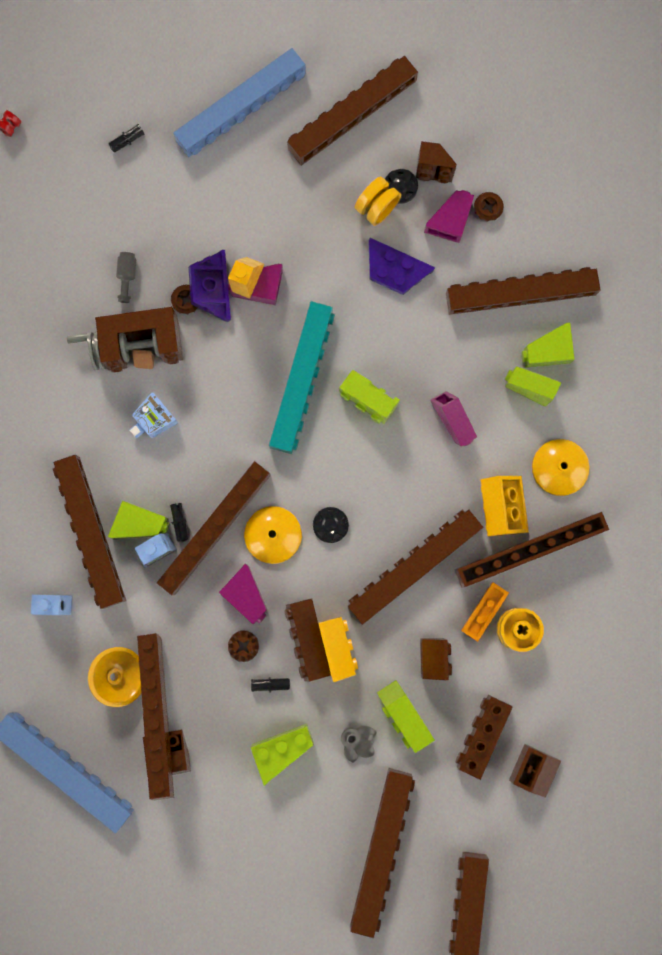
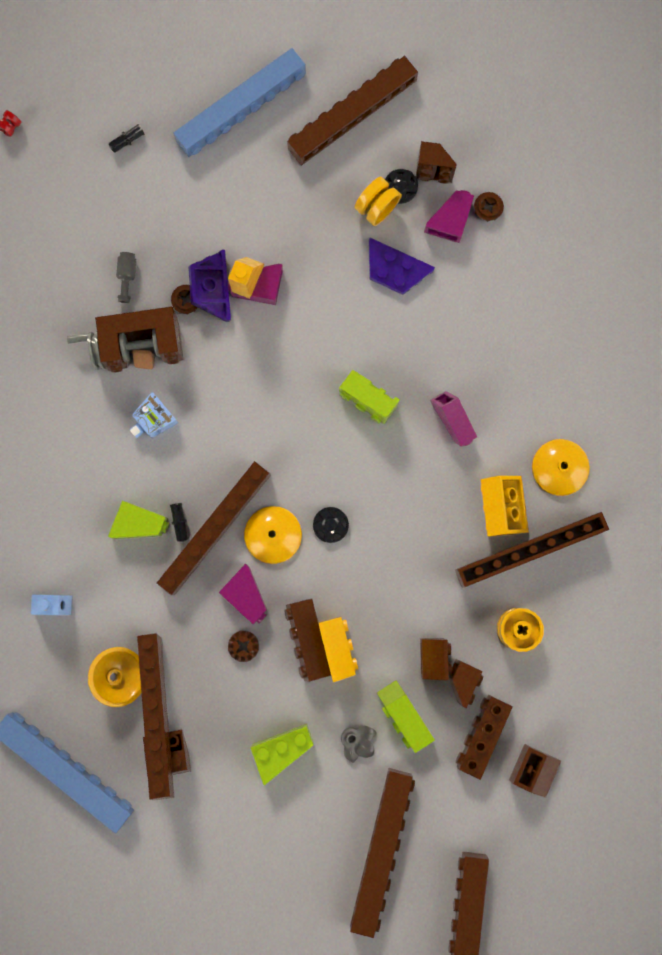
reddish brown brick [53,455,126,609] -> none
light blue torso [135,533,177,568] -> none
black axle [251,677,290,693] -> none
teal brick [269,301,335,454] -> none
reddish brown brick [348,509,484,625] -> none
reddish brown brick [446,267,601,315] -> none
light orange plate [461,582,509,642] -> none
lime slope [504,366,561,407] -> none
lime slope [521,322,575,368] -> none
none -> reddish brown slope [449,659,484,709]

